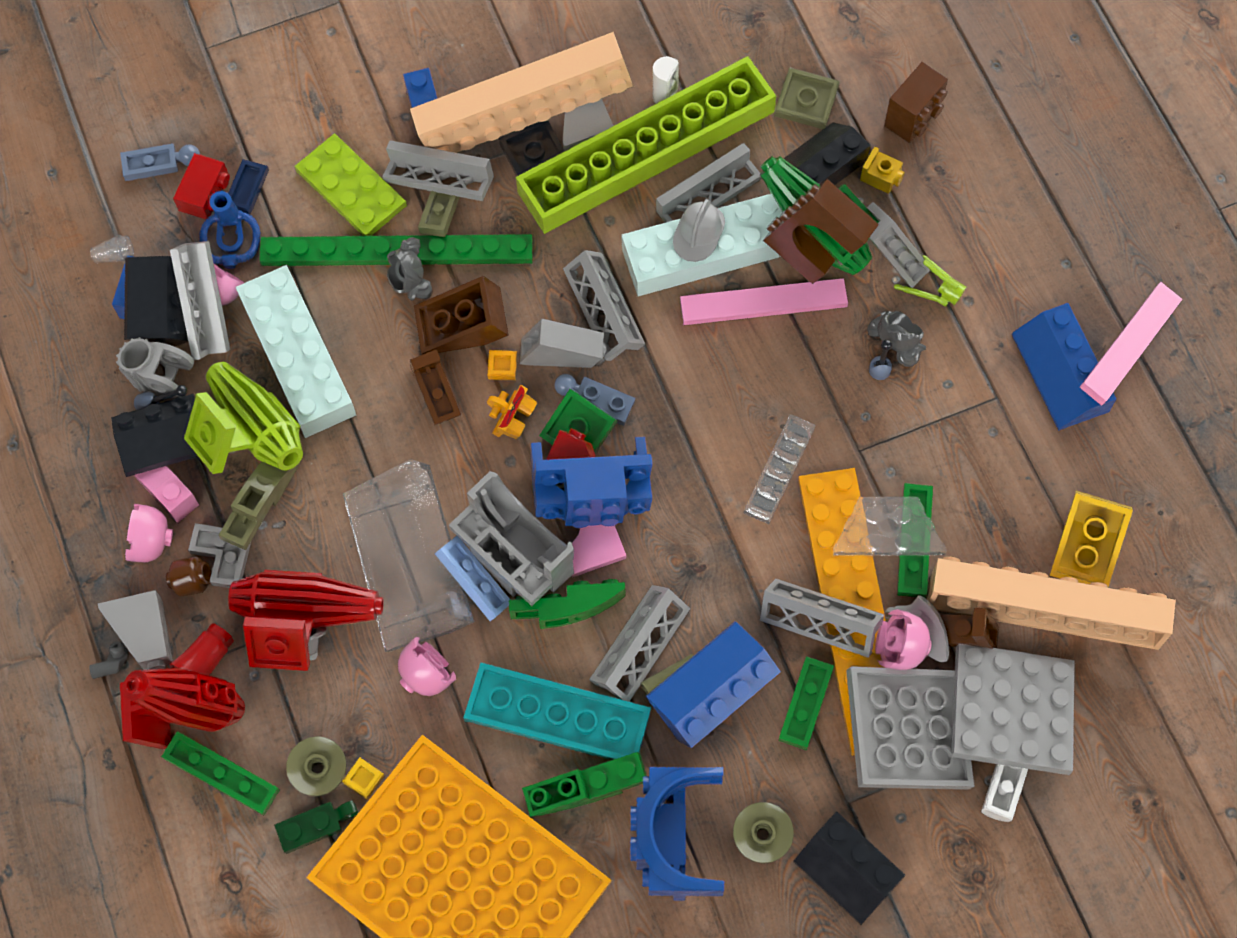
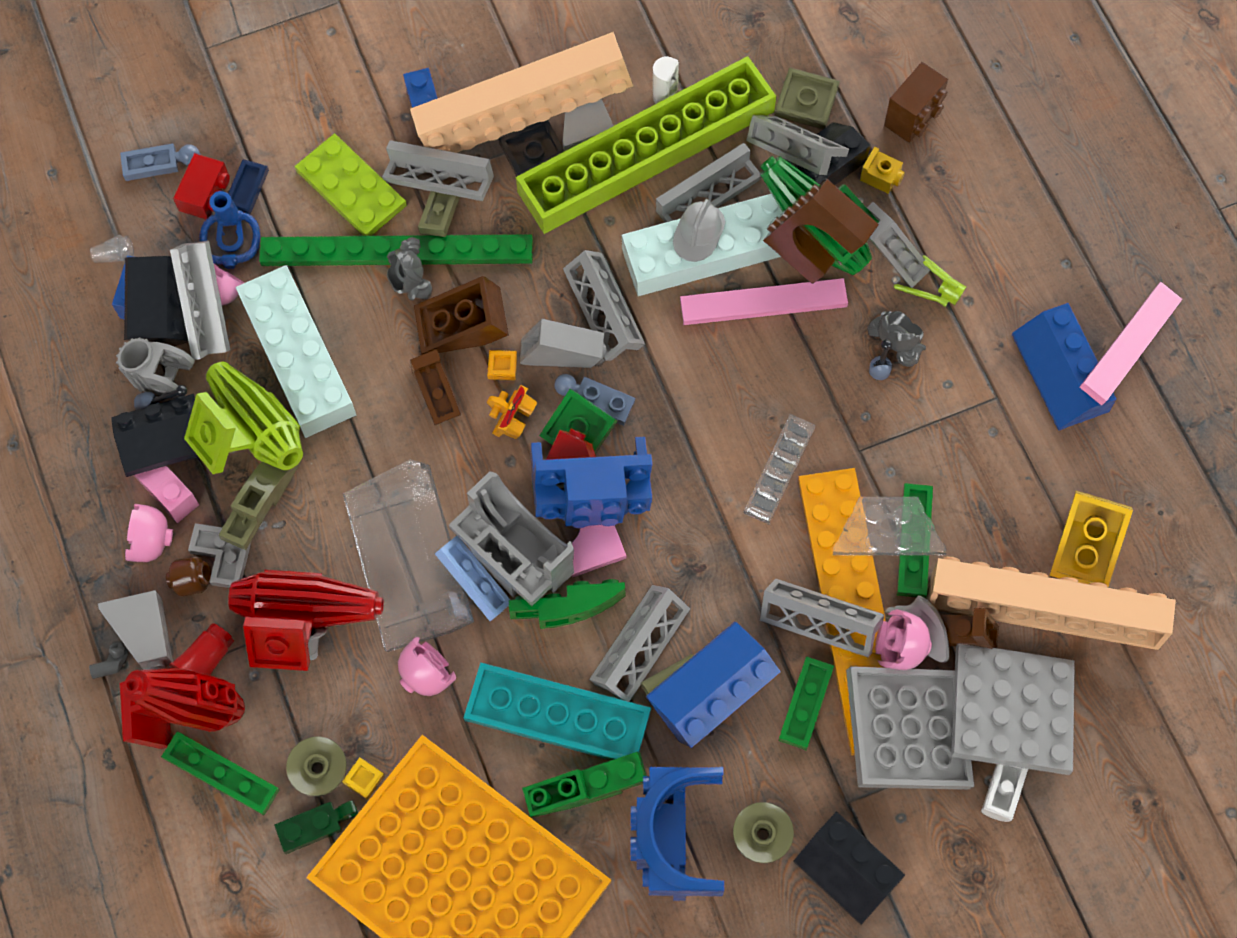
none -> light grey fence [746,115,849,175]

